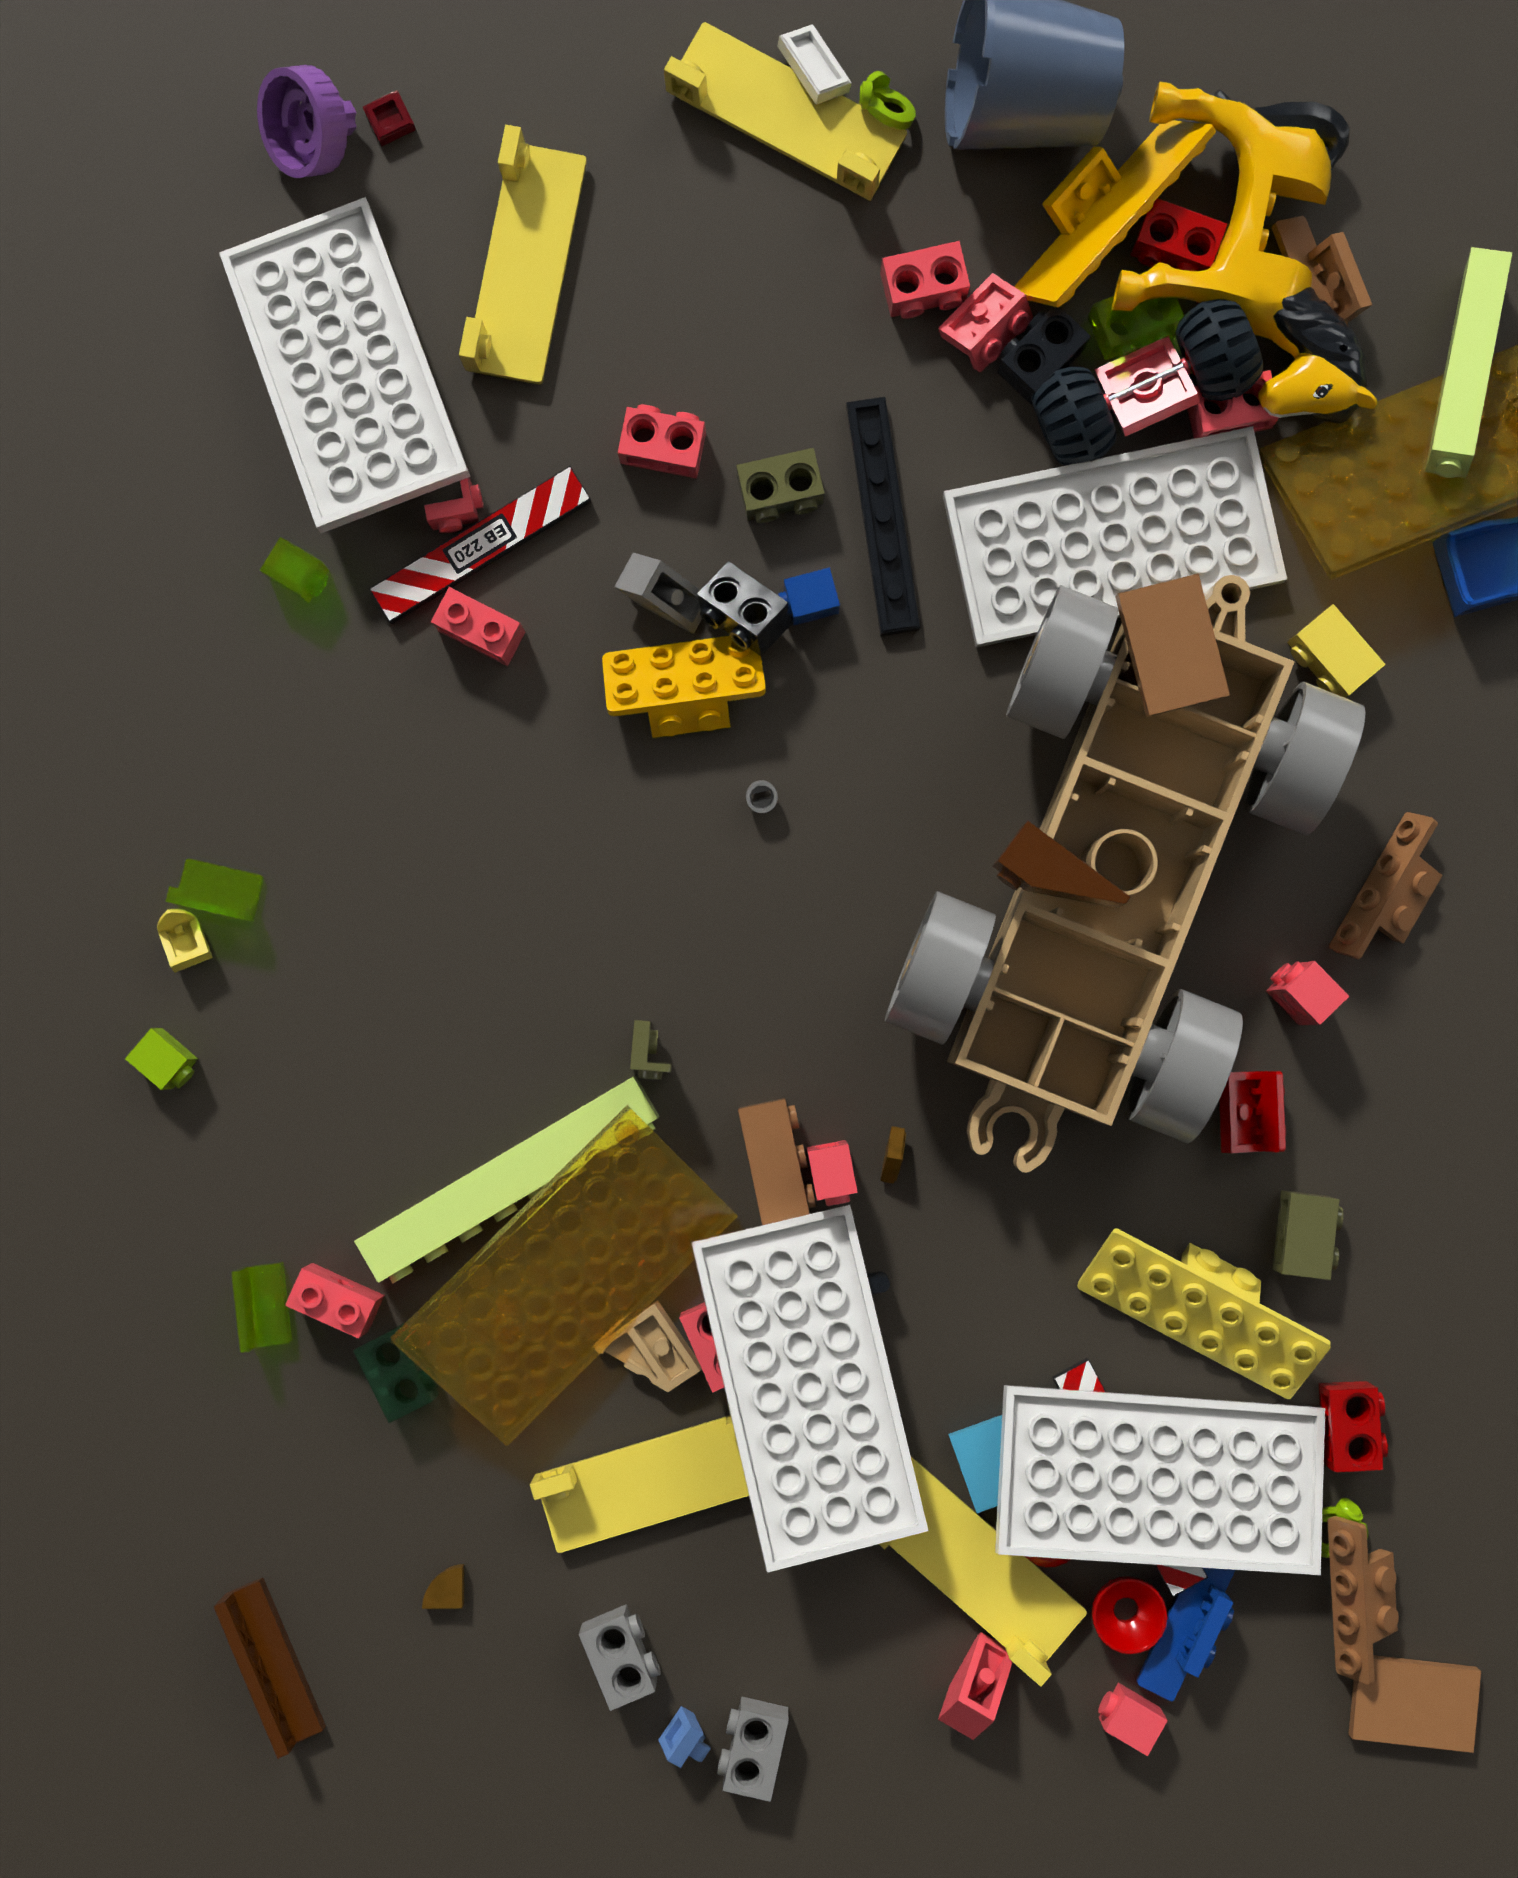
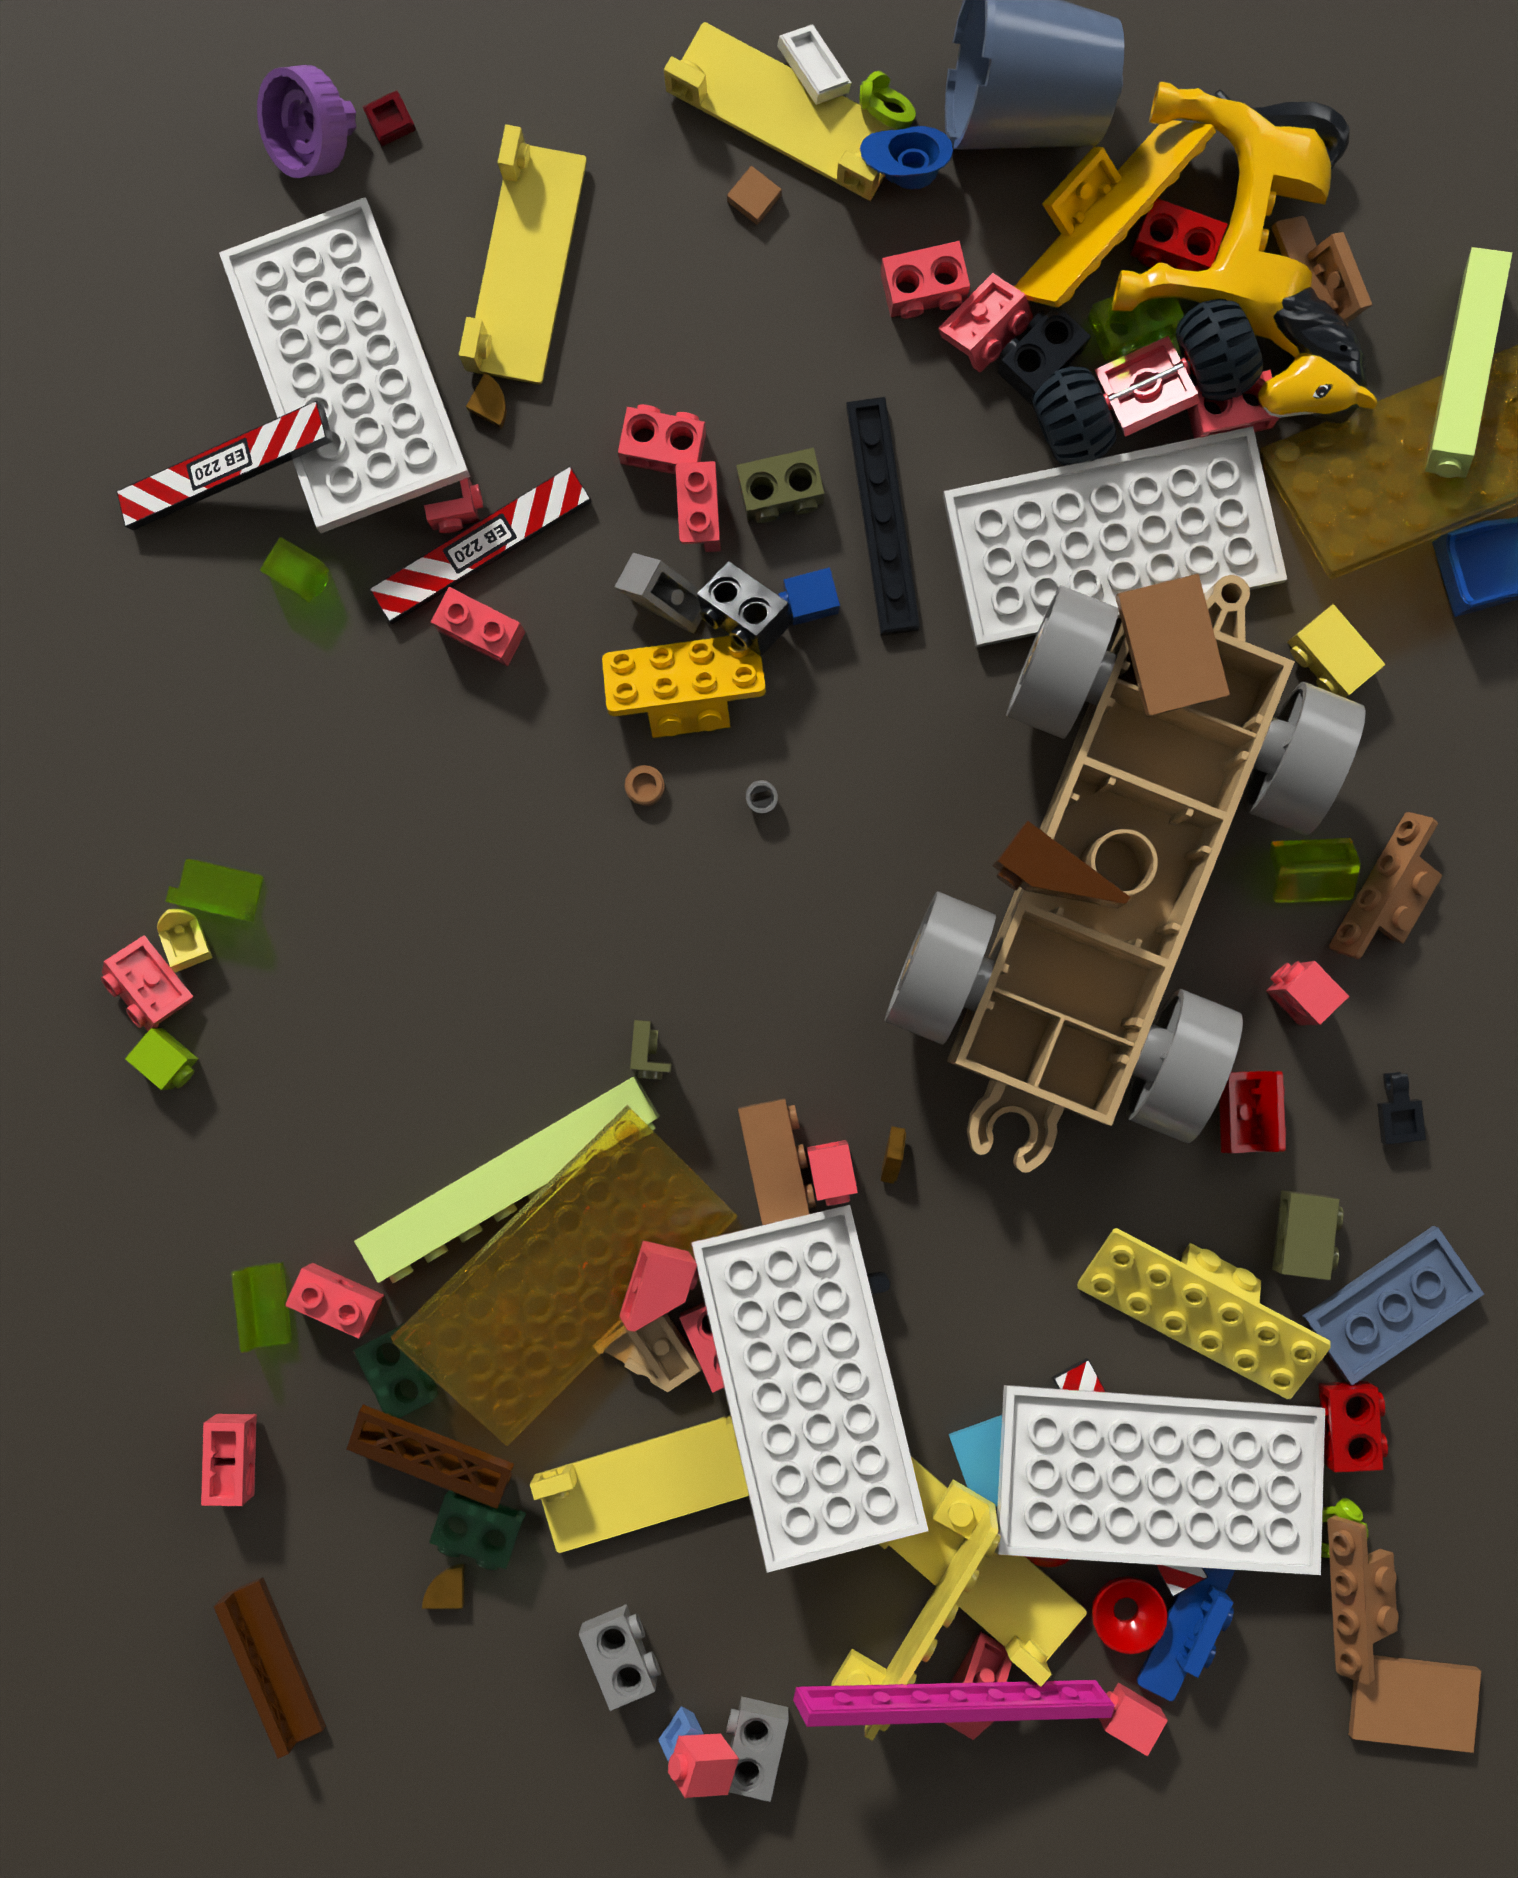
none -> coral bracket [101,935,194,1031]
none -> tile [116,400,333,530]
none -> coral brick [201,1414,257,1506]
none -> reddish brown fence [346,1404,514,1509]
none -> clear green brick [429,1490,526,1570]
none -> pearl gold tile [466,373,506,429]
none -> coral slope [619,1240,699,1332]
none -> medium nougat tile [625,765,665,806]
none -> coral brick [668,1733,739,1798]
none -> coral bracket [676,461,721,552]
none -> medium nougat tile [727,166,782,225]
none -> dark pink tile [793,1680,1115,1727]
none -> light yellow bracket [831,1479,1001,1741]
none -> blue piece [860,126,953,190]
none -> clear neon green panel [1270,838,1361,903]
none -> sand blue plate [1302,1226,1484,1385]
none -> black plate [1377,1072,1426,1144]

